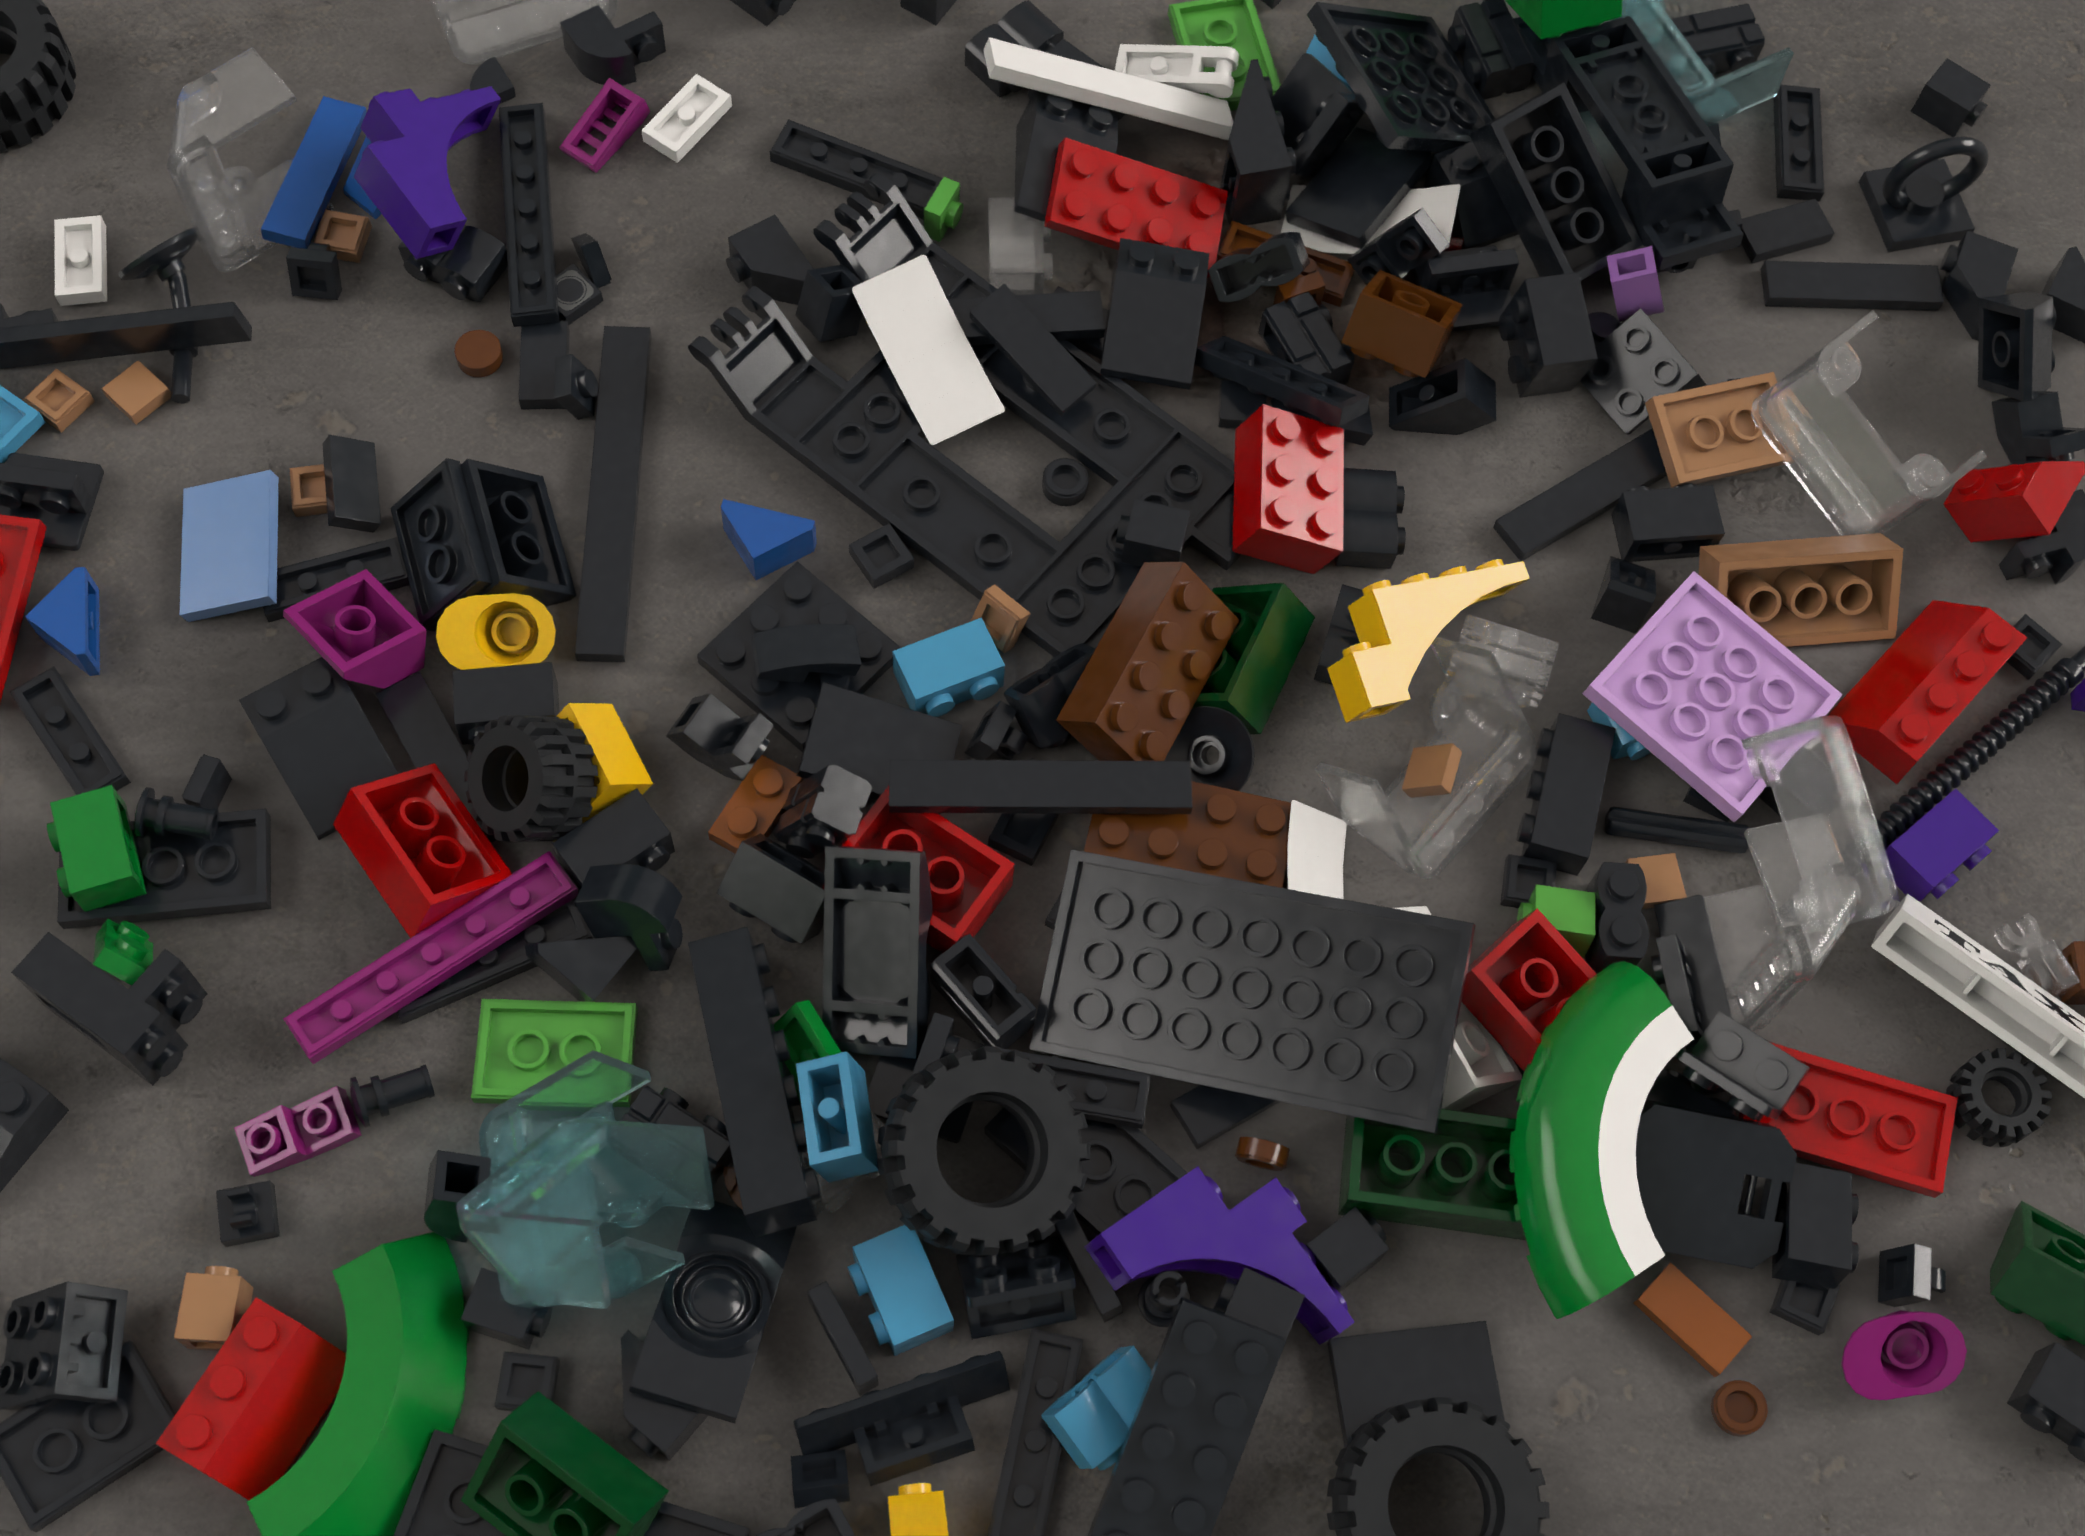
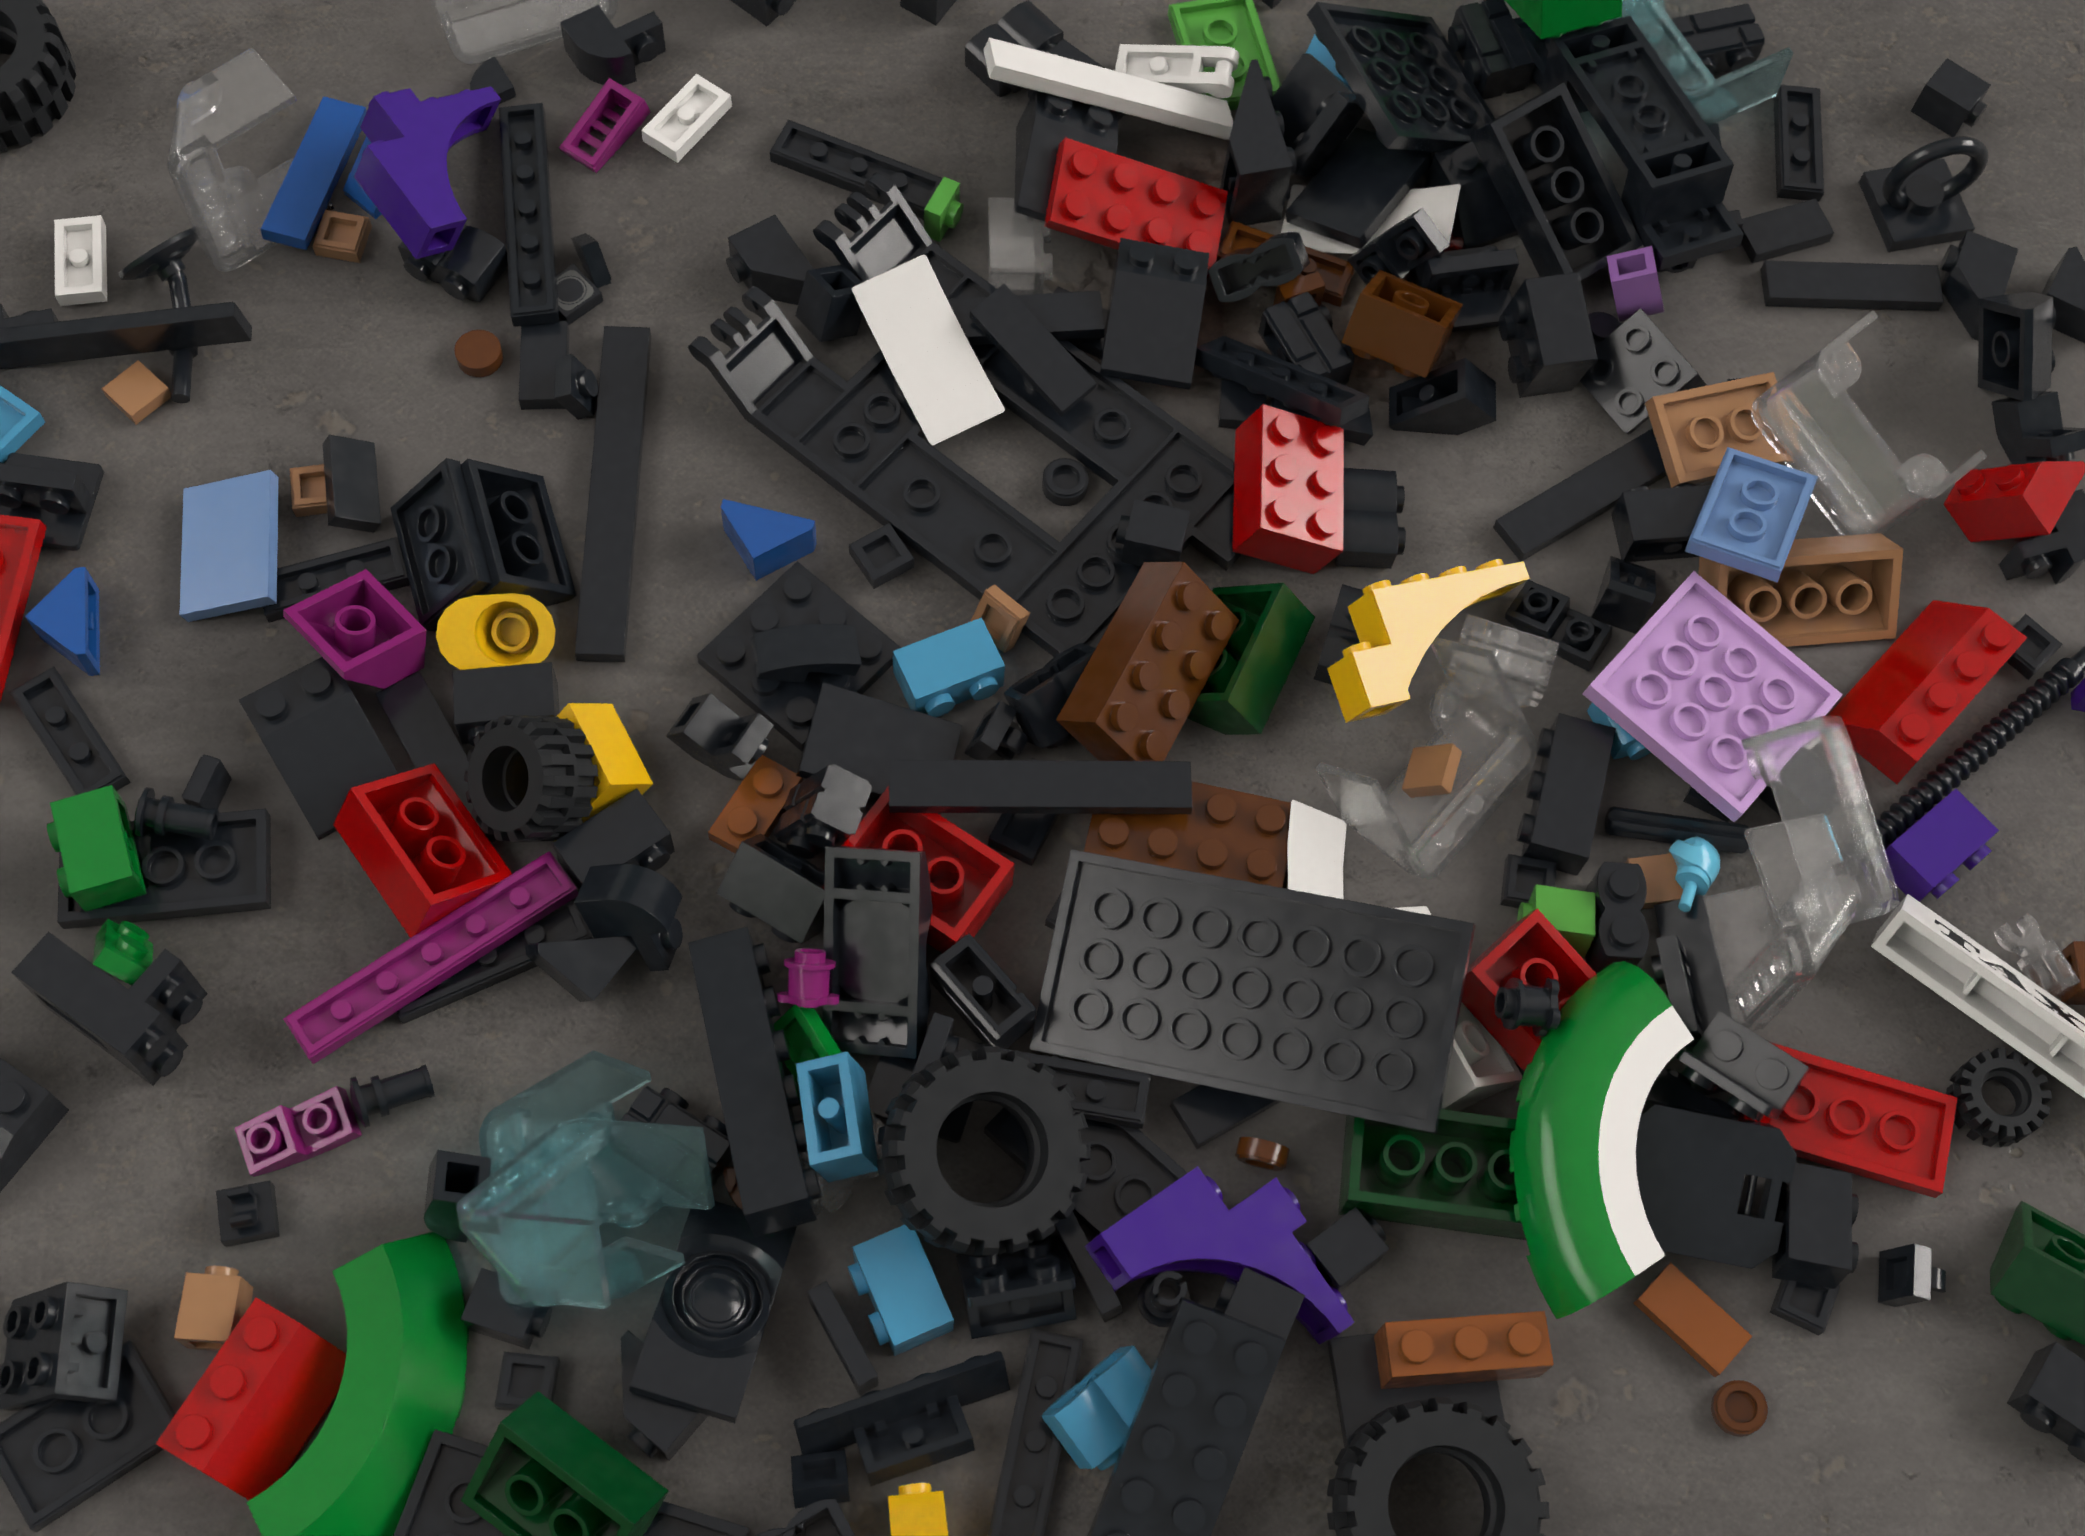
medium nougat tile [23,368,95,433] -> none
black tile [286,243,342,300] -> none
bright green tile [471,999,638,1107] -> none
black dish [1164,706,1255,791] -> none
magenta piece [1841,1310,1967,1400] -> none
none -> magenta brick [777,948,839,1008]
none -> dark orange brick [1374,1311,1554,1389]
none -> black brick [1494,978,1561,1037]
none -> black slope [1505,579,1612,671]
none -> medium azure piece [1669,836,1720,912]
none -> medium blue tile [1685,447,1818,583]

